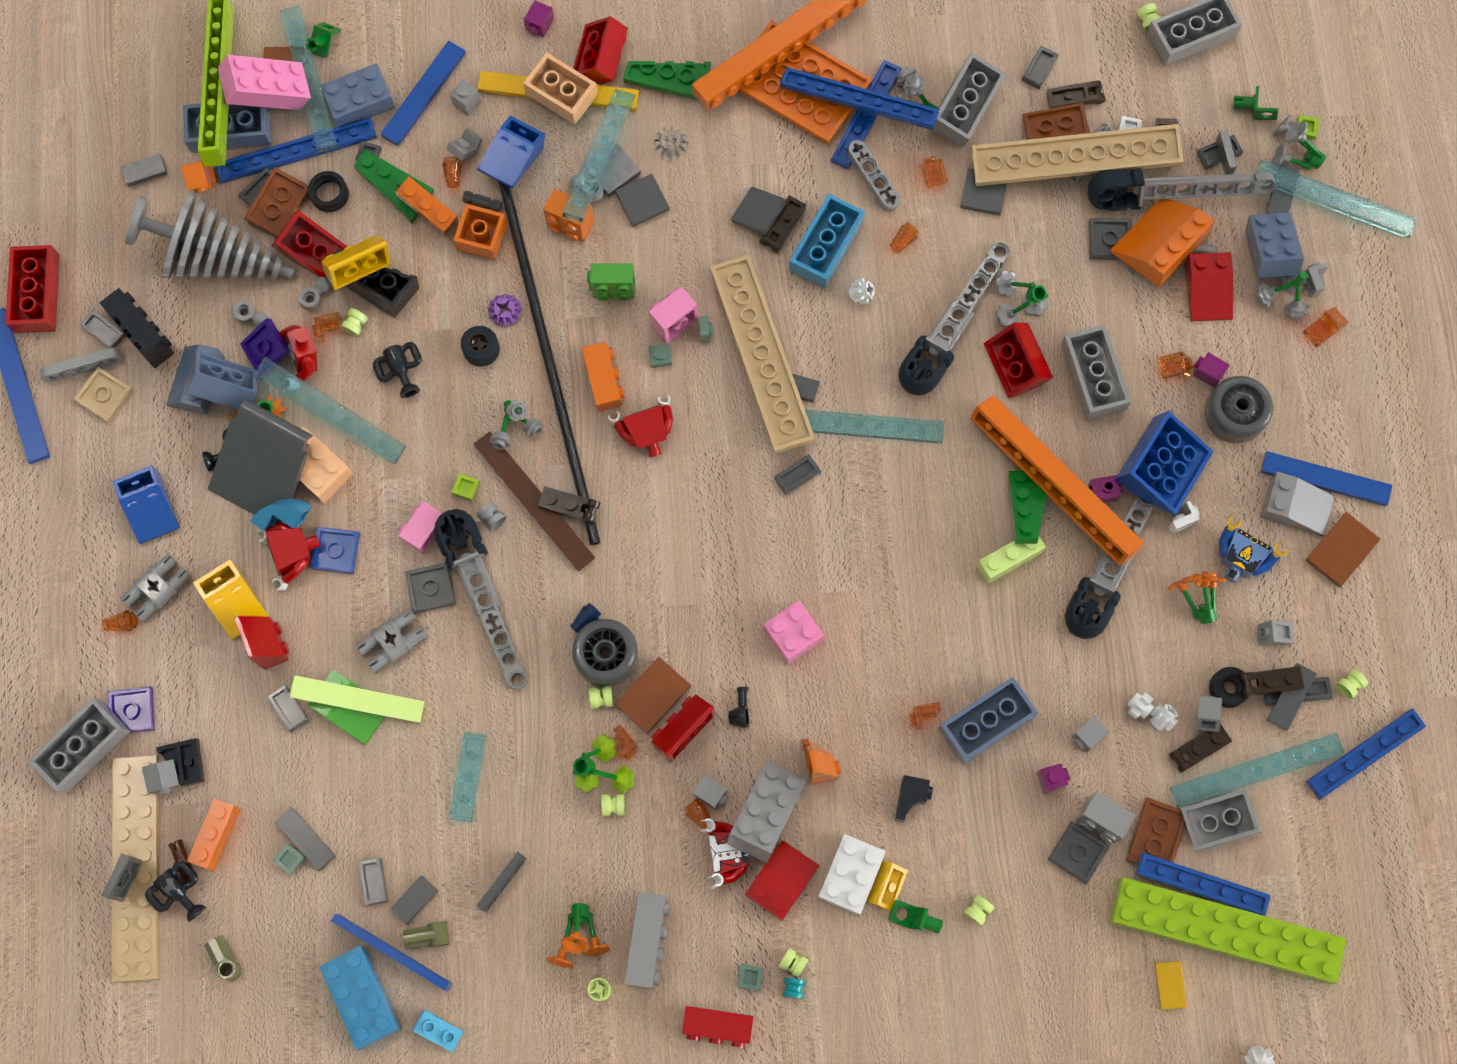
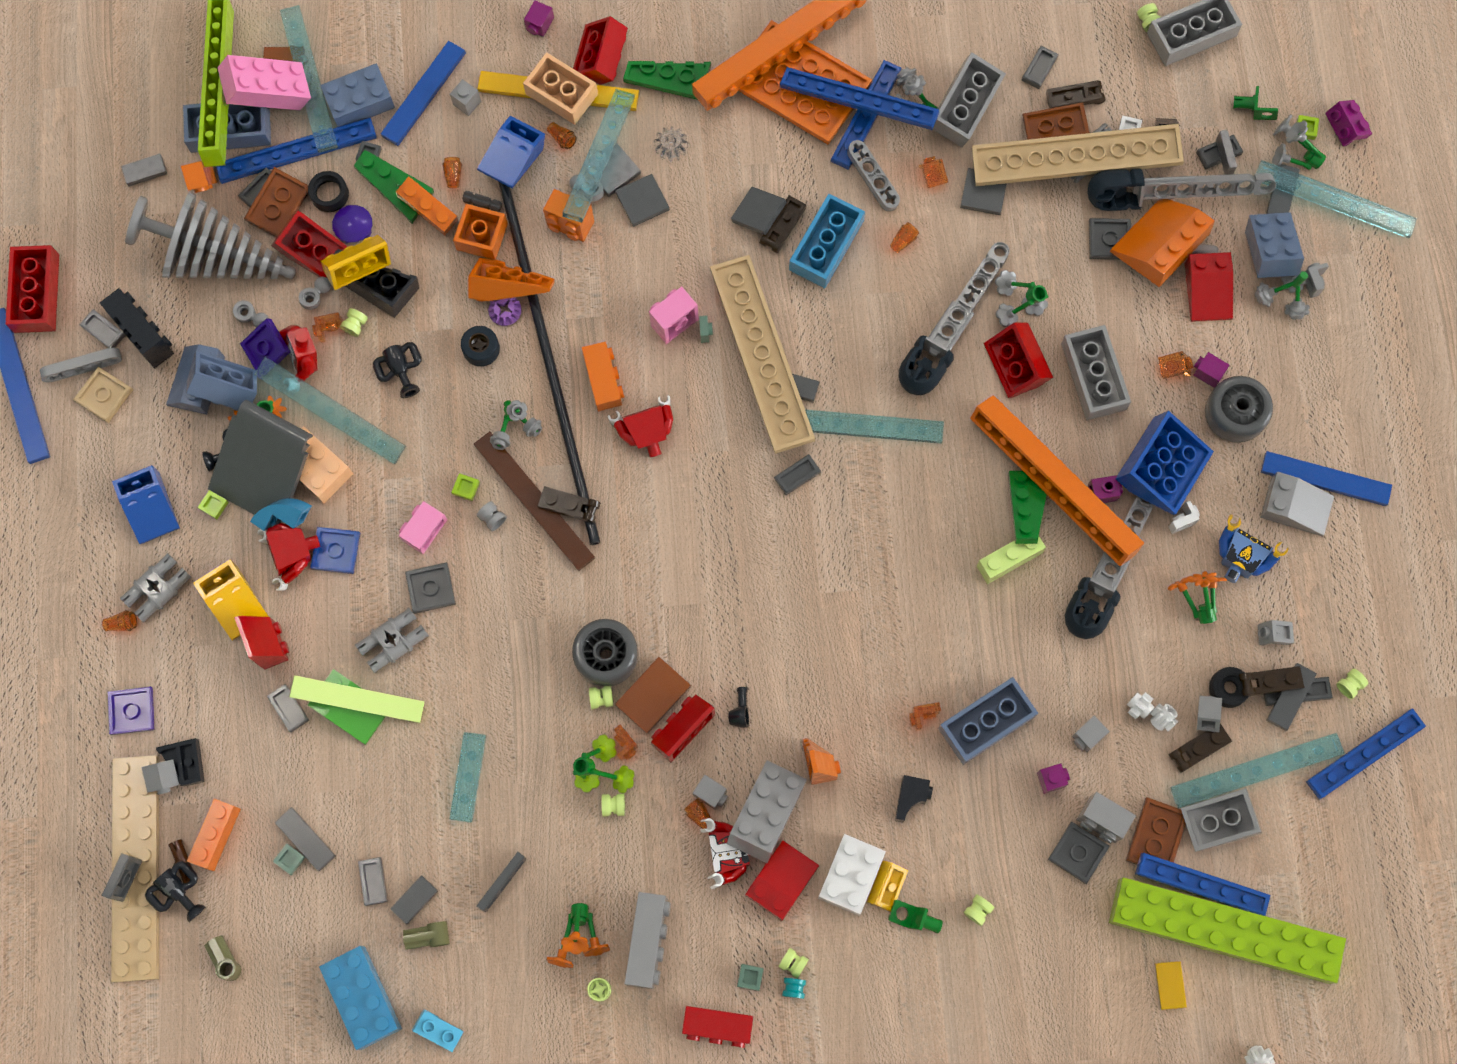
light grey brick [28,698,131,794] -> none
green bracket [305,22,341,57] -> none
blue tile [331,914,452,991] -> none
light grey piece [434,509,527,690] -> none
light grey bracket [446,128,482,161] -> none
dark blue cone [570,602,601,633] -> none
bright green brick [587,263,635,301] -> none
sand green plate [649,343,672,368] -> none
bright pink brick [763,600,824,664] -> none
white gear [849,278,875,305] -> none
clear orange slope [1303,307,1349,348] -> none
dark orange tile [1306,512,1380,588] -> none
none -> lime plate [197,490,229,520]
none -> dark purple dish [332,205,373,244]
none -> orange wedge [468,257,555,302]
none -> clear orange cone [547,122,577,149]
none -> magenta bracket [1325,100,1372,146]

